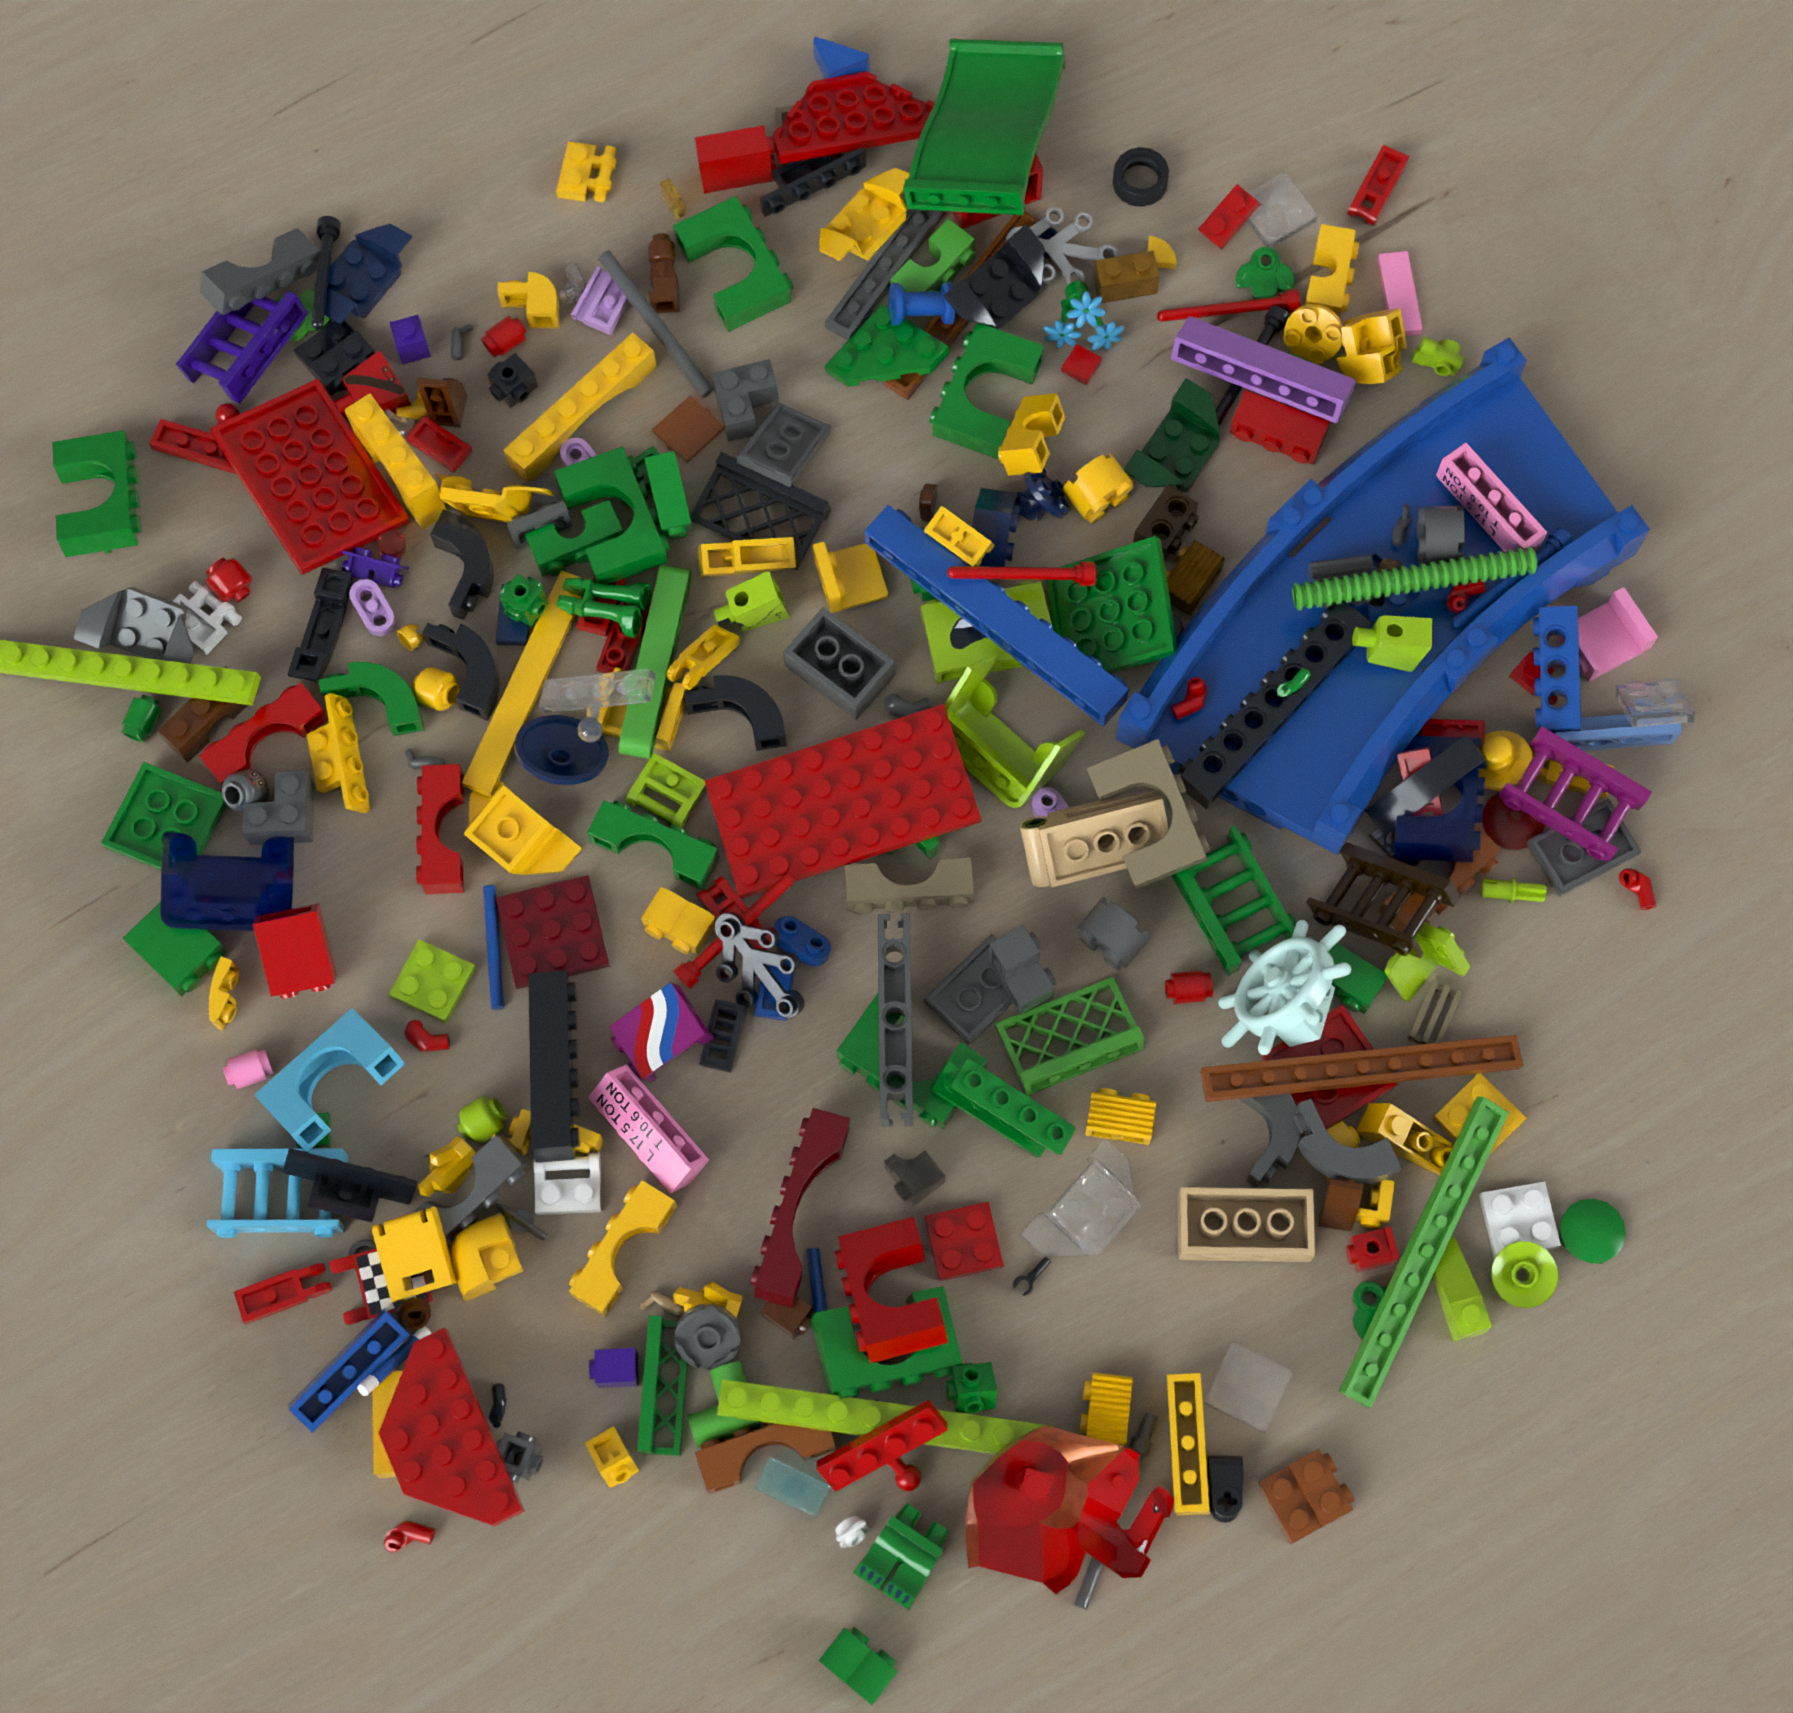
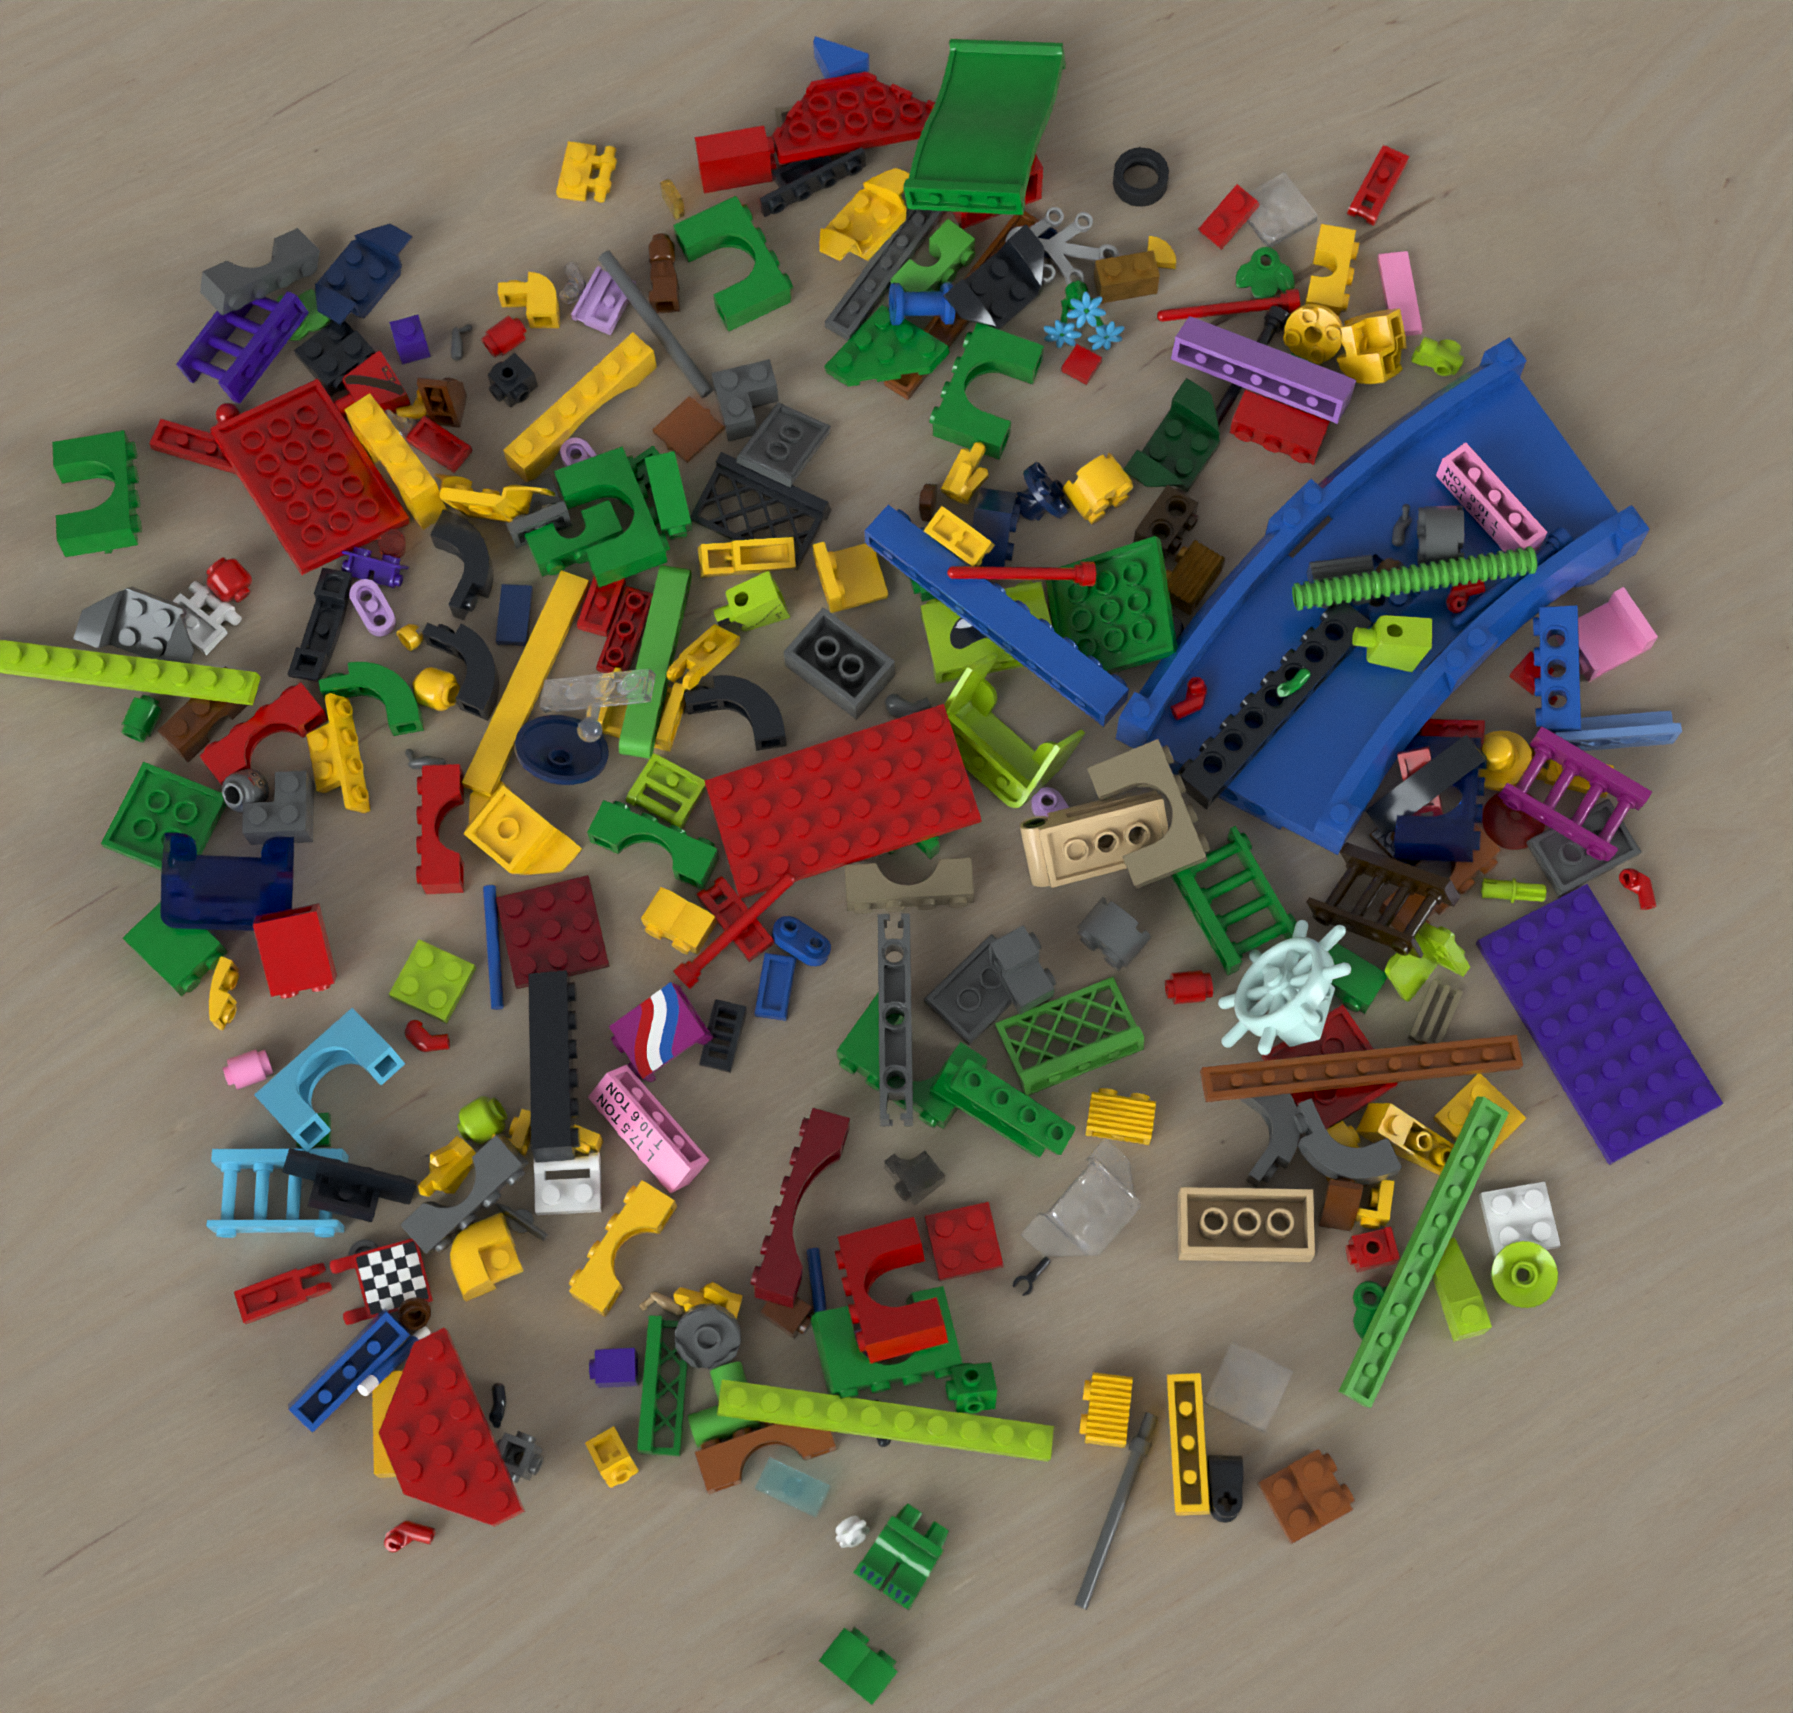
black piece [311,216,341,329] -> none
yellow container [372,1206,458,1302] -> none
green brick [500,574,548,627] -> none
green piece [557,578,651,638] -> none
plant [715,912,805,1018] -> none
red plate [816,1399,947,1492] -> none
red piece [965,1425,1175,1595] -> none
yellow arch [998,393,1066,476] -> none
green dish [1559,1198,1626,1264] -> none
clear plate [1615,679,1695,727] -> none
none -> yellow rock [941,442,989,505]
none -> dark purple plate [1475,884,1723,1165]

